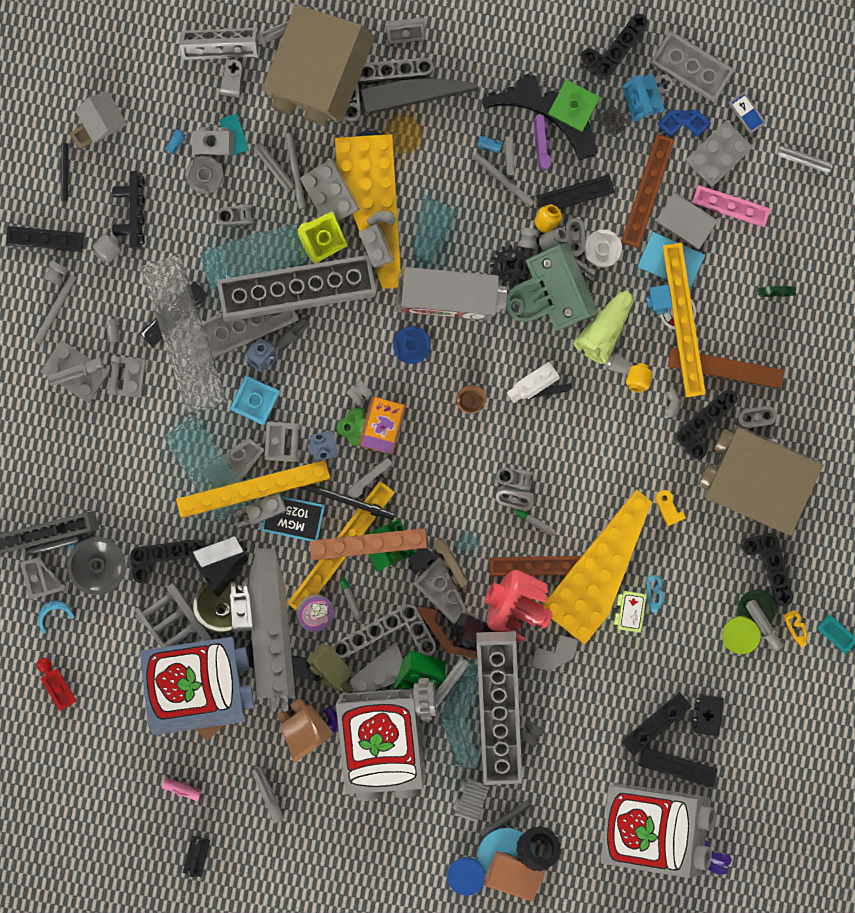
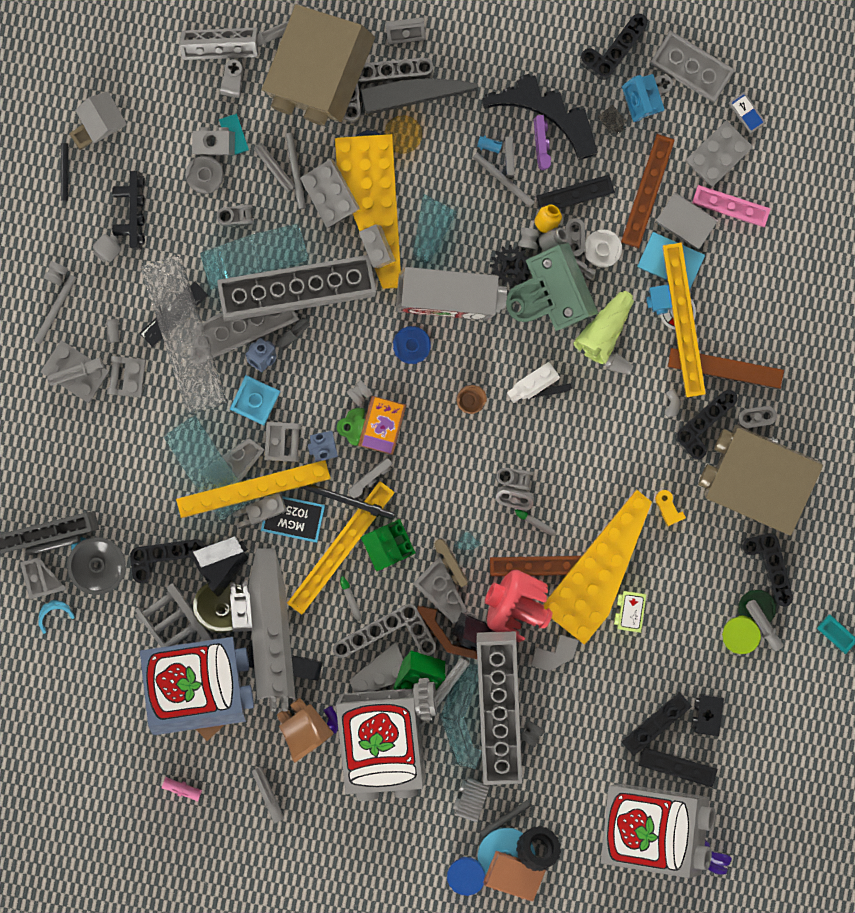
black tile [6,226,84,253] -> none
red plate [36,657,77,711] -> none
dark azure pin [165,129,186,155] -> none
black hinge [182,835,211,878] -> none
tile [296,594,334,632] -> none
neon yellow slope [298,212,348,264] -> none
olive hinge [307,643,353,693] -> none
nougat arch [309,528,429,560] -> none
light grey arm [366,210,396,226] -> none
black brick [408,548,437,574] -> none
bright green plate [548,79,600,132] -> none
yellow head [626,363,653,393] -> none
medium azure helmet [646,575,664,612] -> none
blue tile [657,110,711,138] -> none
dark green tile [758,286,796,297] -> none
light grey axle [777,146,833,173] -> none
yellow helmet [784,610,808,647] -> none

